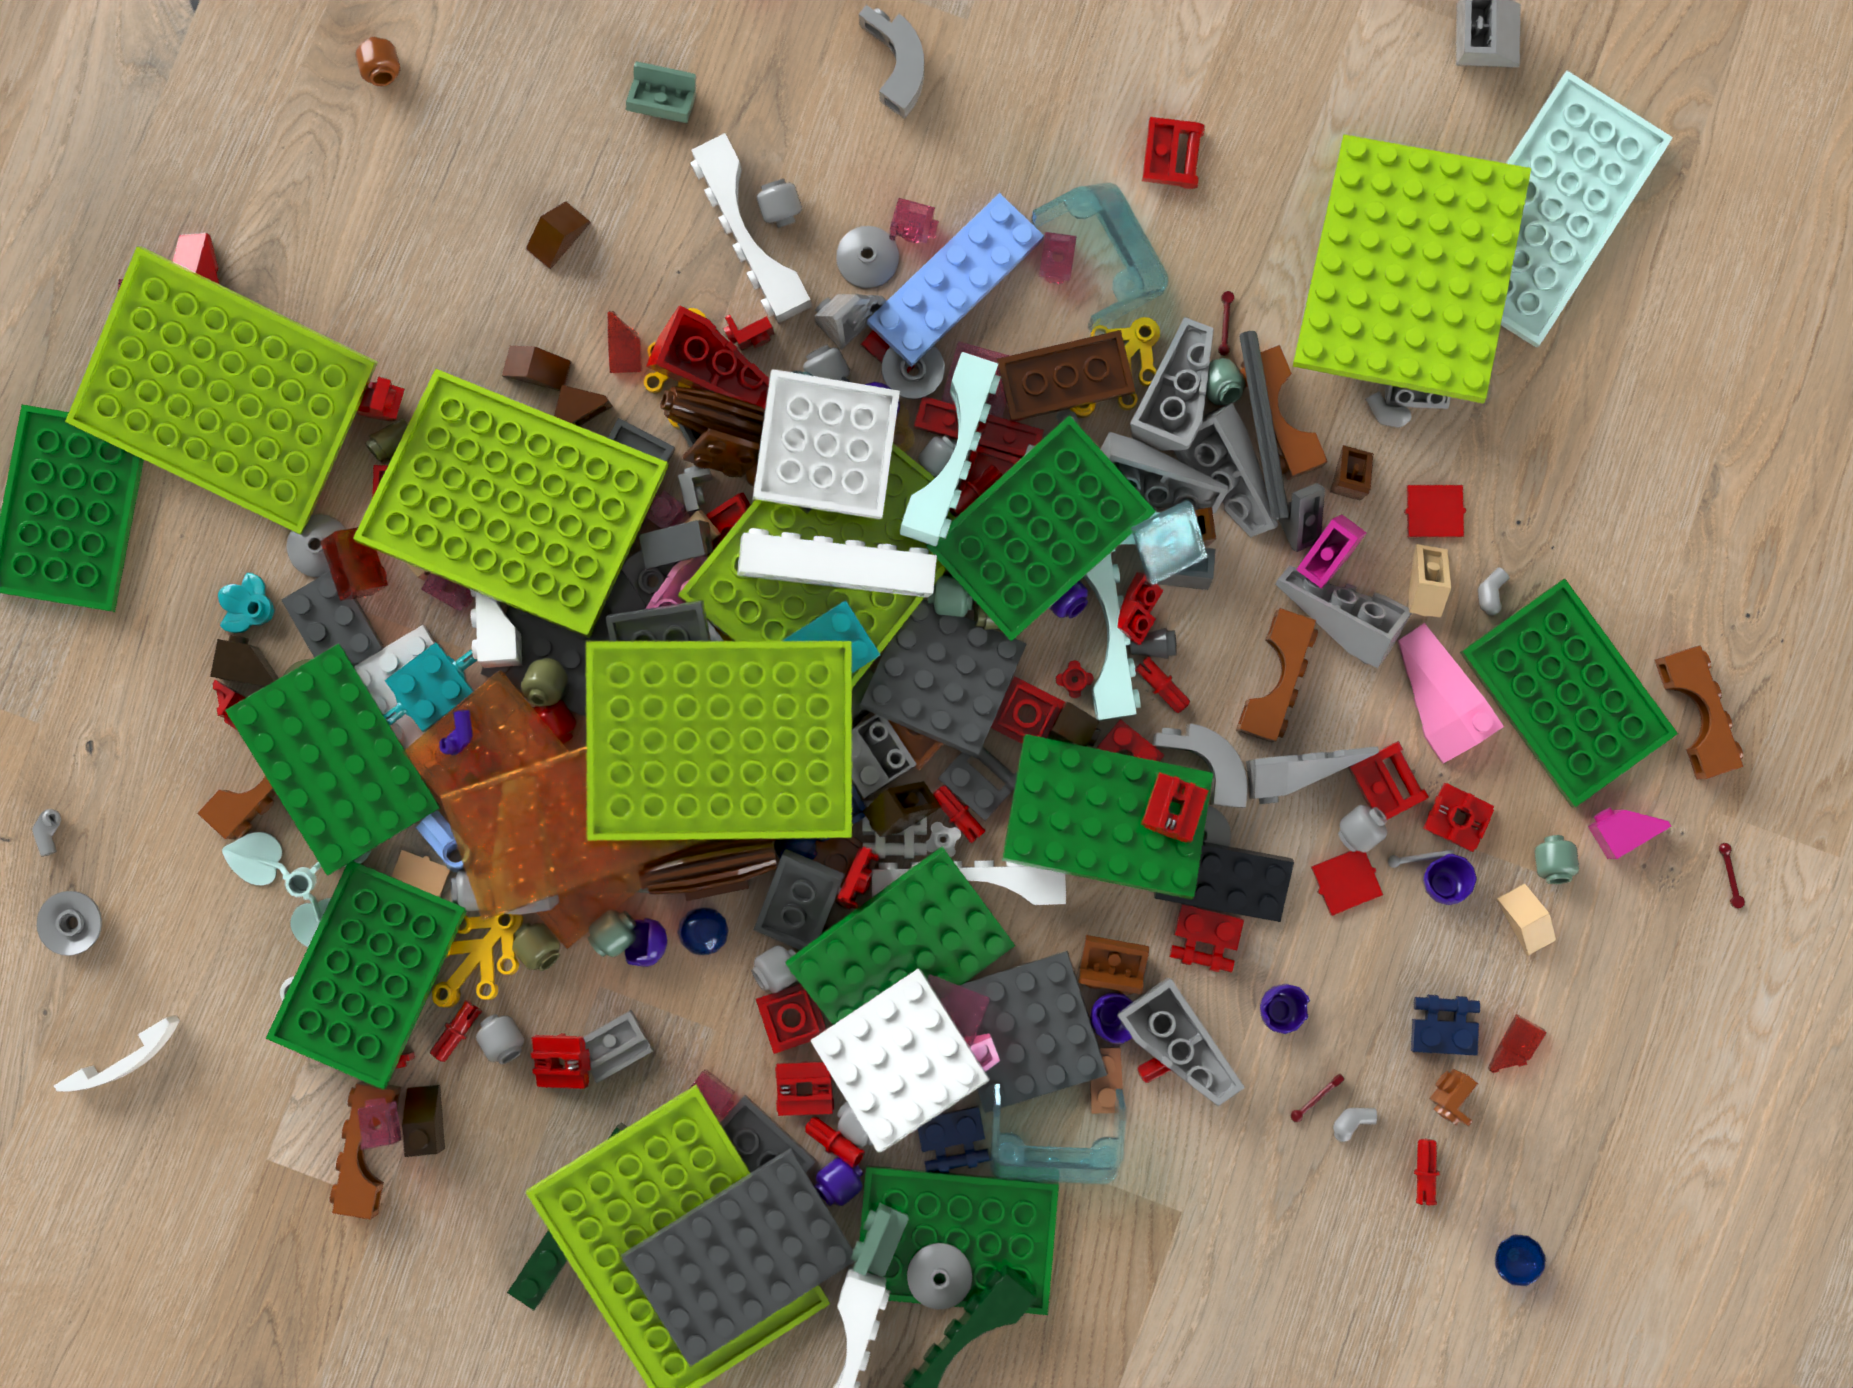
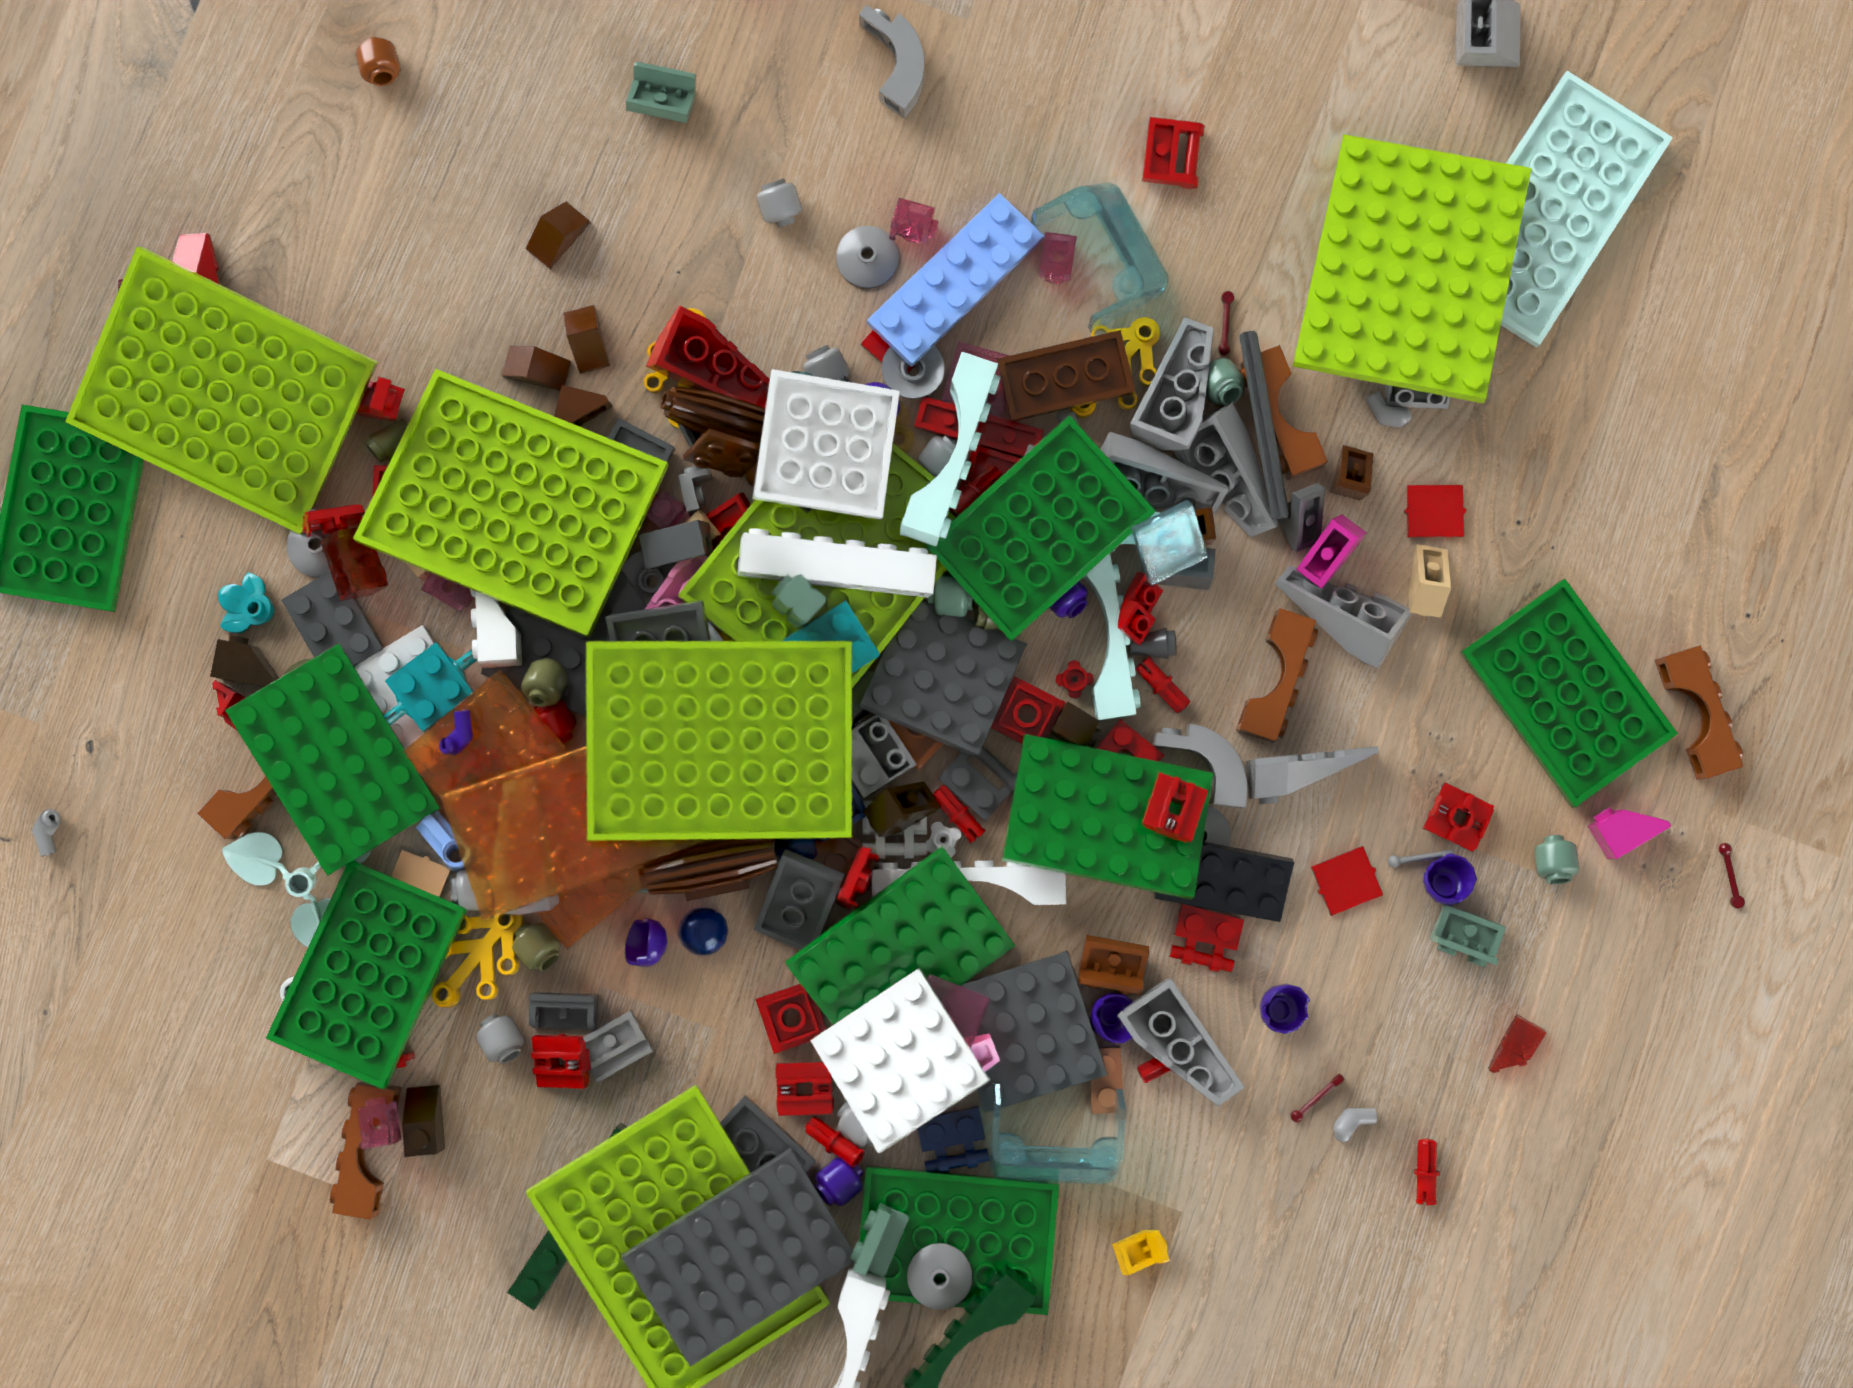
light grey dish [37,891,102,955] -> none
white slope [54,1015,180,1091] -> none
red axle [430,1000,482,1062] -> none
sand green head [588,909,637,957] -> none
clear red slope [607,311,643,373] -> none
clear pink brick [689,1069,735,1118] -> none
white arch [690,133,812,324] -> none
red bracket [723,315,775,351] -> none
light grey head [751,945,797,993] -> none
light grey wedge [814,294,886,350] -> none
light grey head [1338,805,1387,852] -> none
red plate [1348,741,1429,820] -> none
bright pink wedge [1397,623,1504,763] -> none
dark blue plate [1411,994,1480,1056] -> none
dark orange bracket [1429,1069,1479,1127] -> none
light grey arm [1478,567,1510,615] -> none
clear blue hair [1494,1235,1546,1287] -> none
tan slope [1496,884,1556,955] -> none
none -> red piece [302,504,365,537]
none -> dark grey hinge [529,992,599,1030]
none -> reddish brown slope [564,305,610,374]
none -> sand green brick [772,574,826,629]
none -> yellow bracket [1112,1230,1169,1275]
none -> sand green bracket [1430,904,1506,968]

